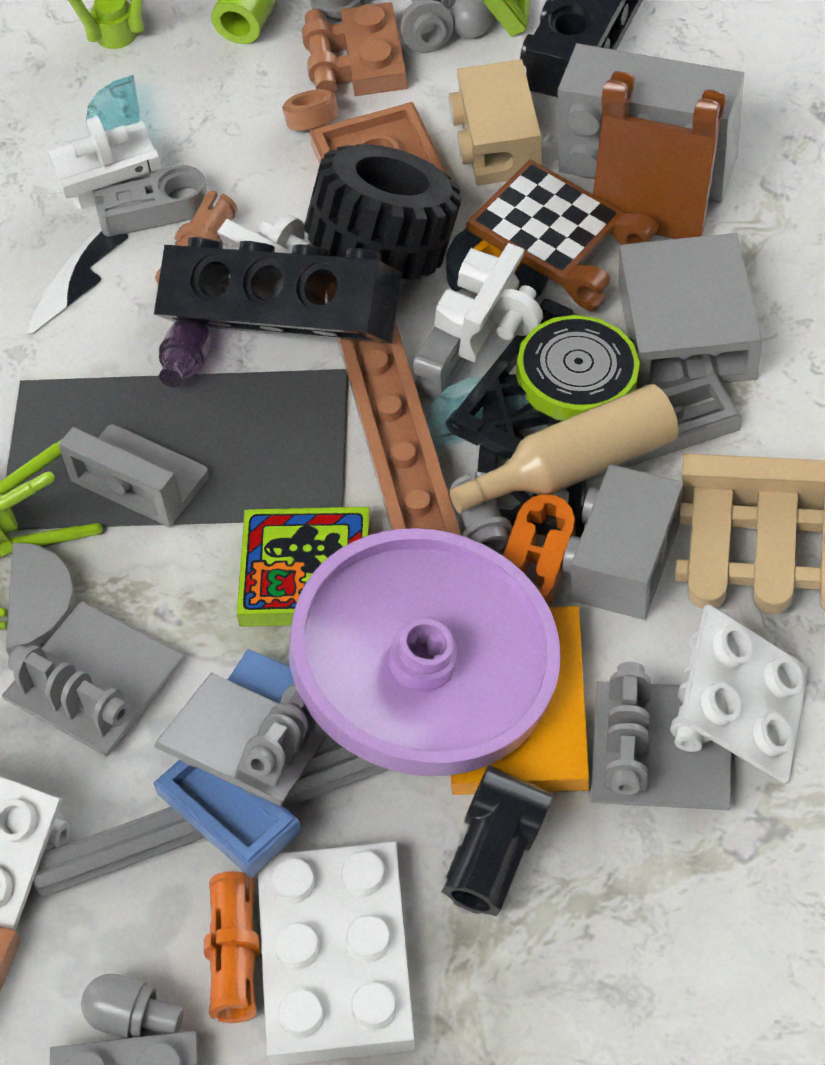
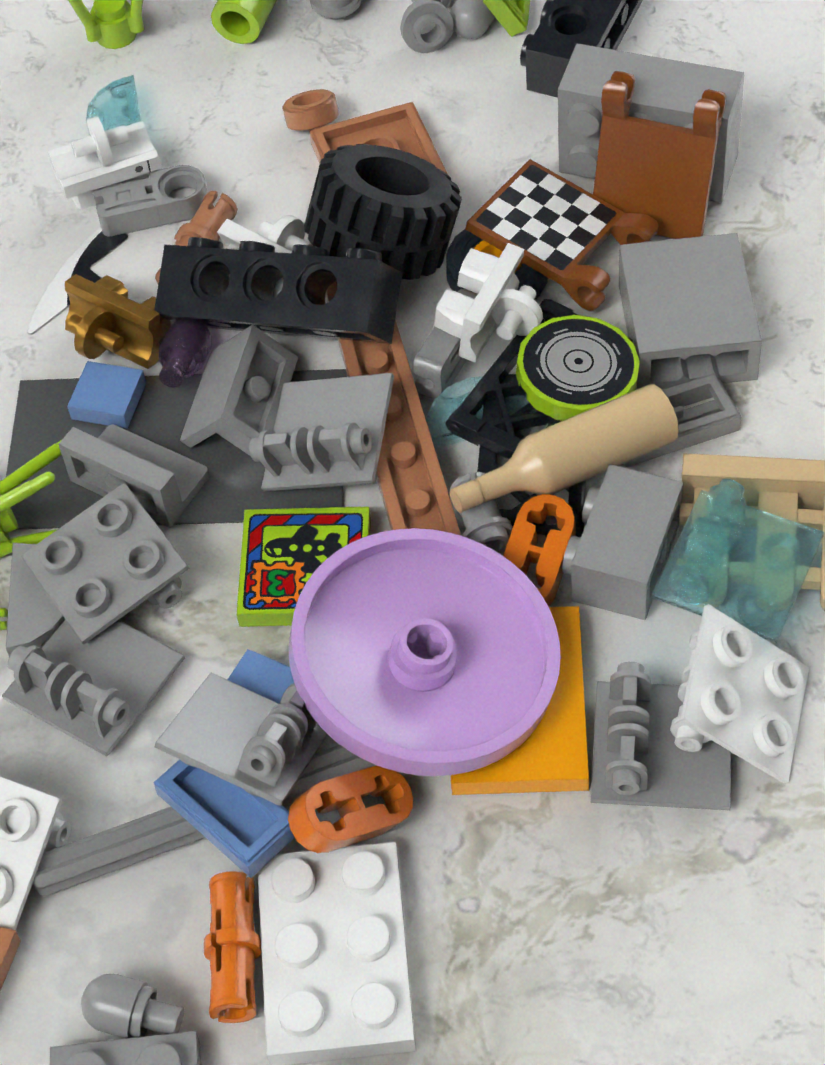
nougat plate [302,2,407,96] -> none
black piece [441,765,553,916] -> none
tan brick [449,59,542,186] -> none
none -> light grey hinge [21,482,190,645]
none -> pearl gold hips [65,274,171,369]
none -> medium blue tile [67,361,146,429]
none -> light grey panel [180,324,298,456]
none -> light grey hinge [249,373,394,491]
none -> orange beam [288,766,413,853]
none -> clear light blue hinge [652,479,825,643]

